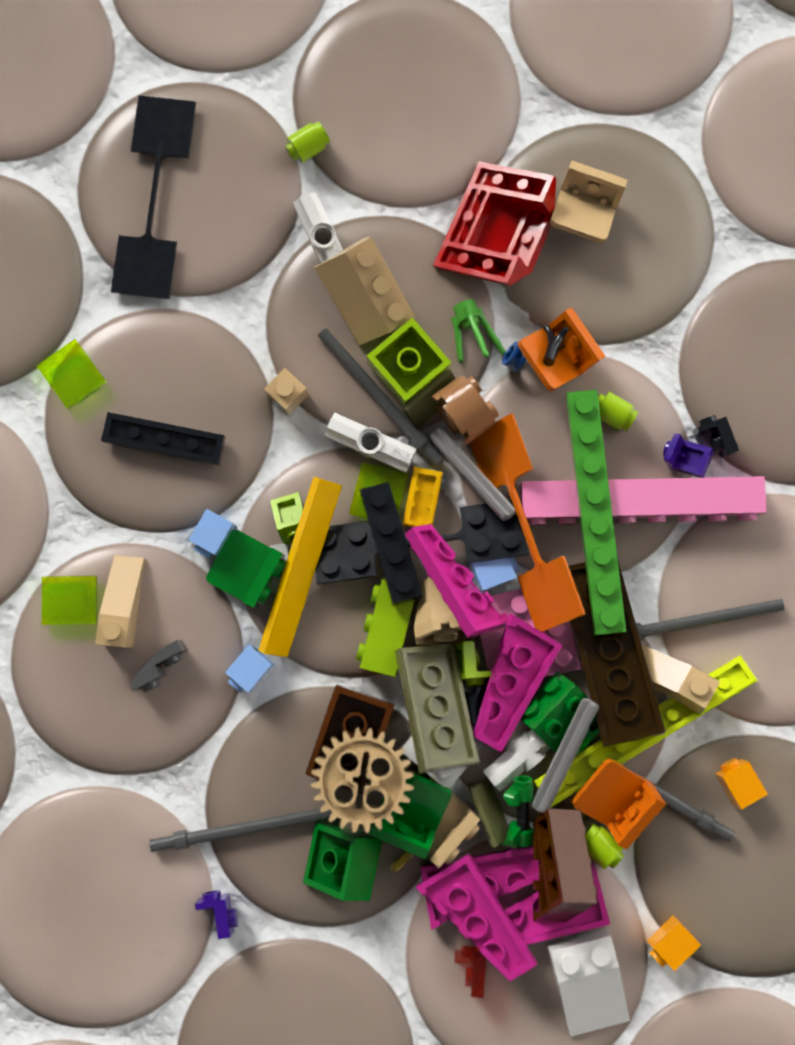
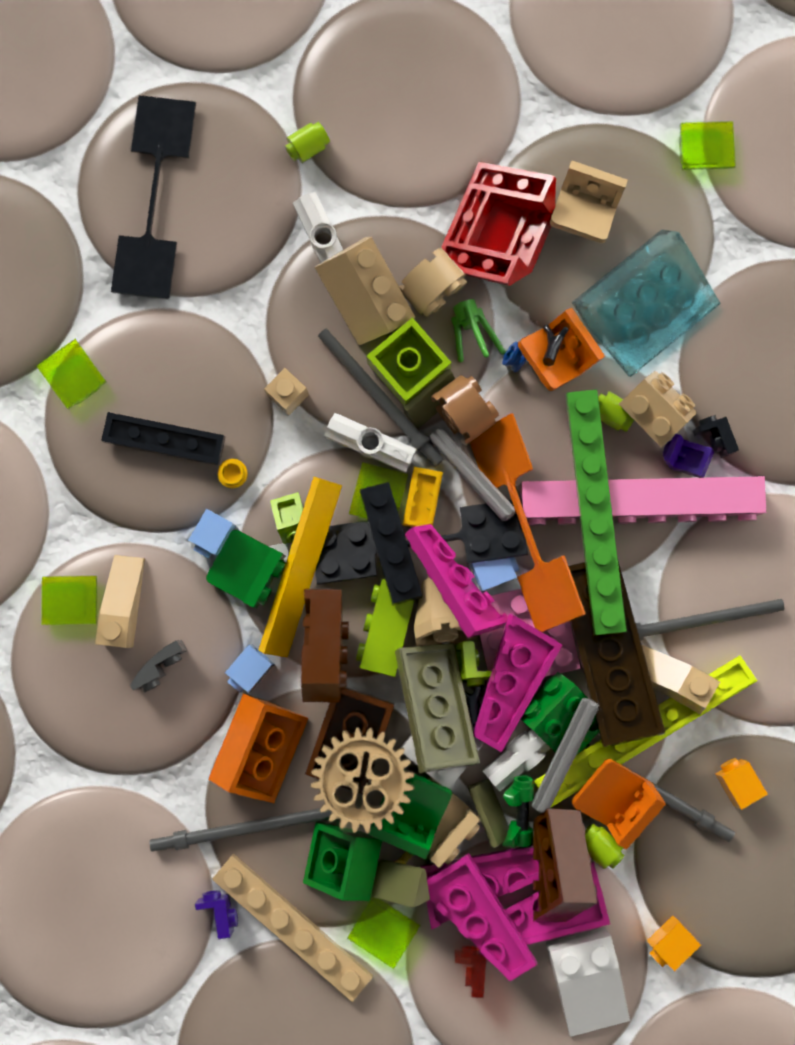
none -> orange slope [208,693,308,803]
none -> tan plate [212,853,373,1002]
none -> yellow plate [218,459,248,489]
none -> reddish brown wedge [301,589,349,702]
none -> clear neon green piece [347,897,420,969]
none -> olive slope [372,859,430,908]
none -> tan brick [399,248,468,317]
none -> clear light blue slope [572,229,721,377]
none -> tan bracket [619,371,696,447]
none -> clear neon green piece [679,121,736,170]

